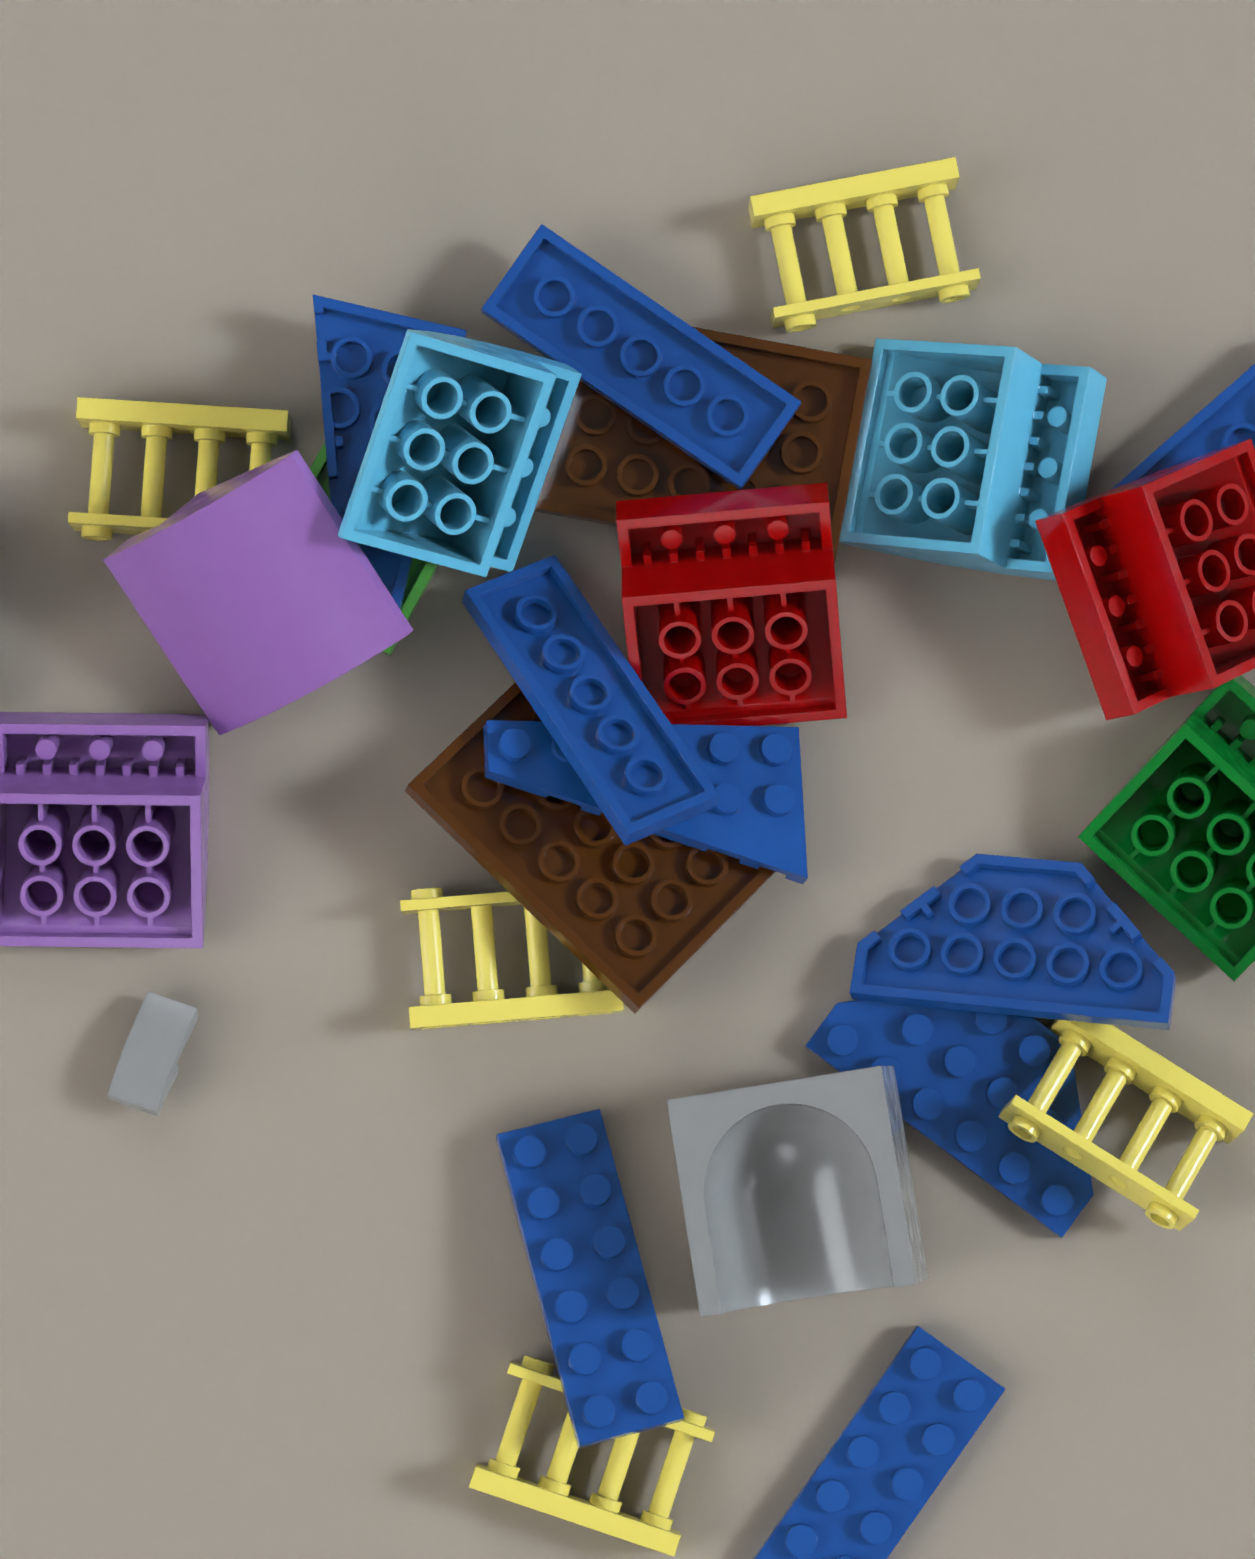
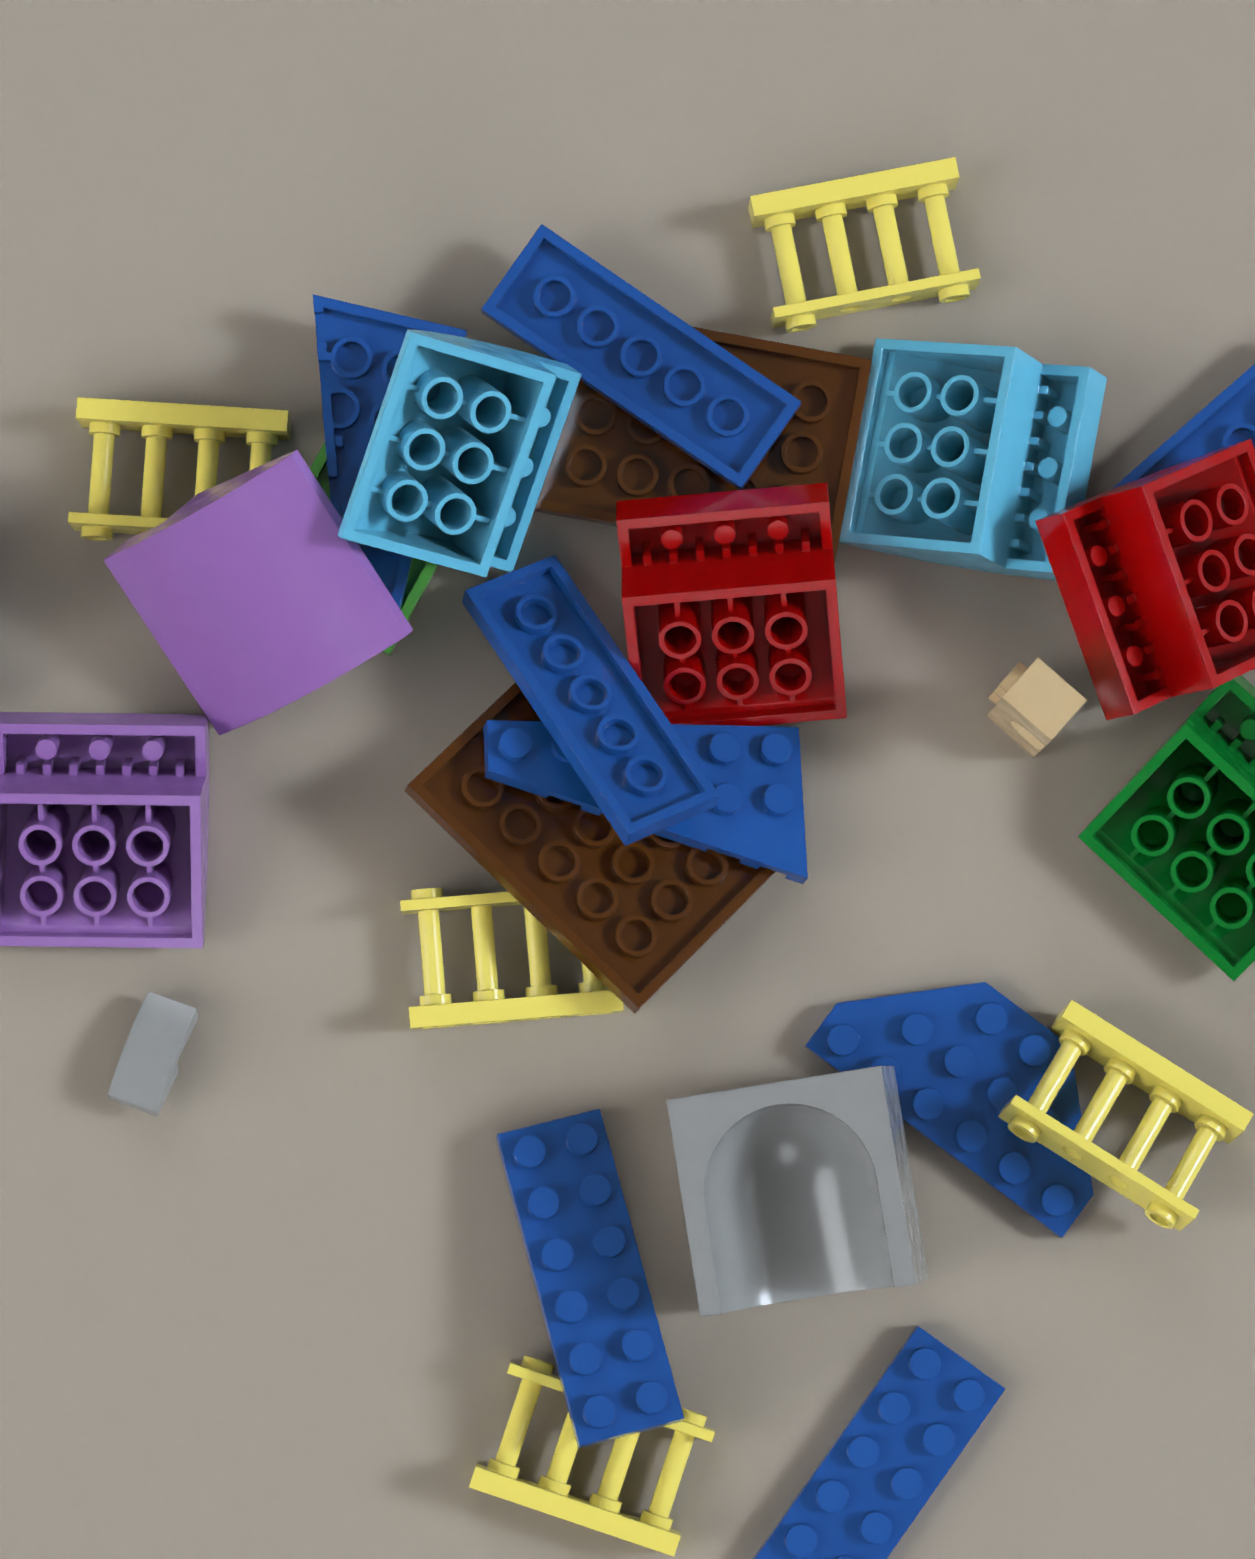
blue plate [849,854,1176,1030] -> none
none -> tan arch [987,657,1087,757]

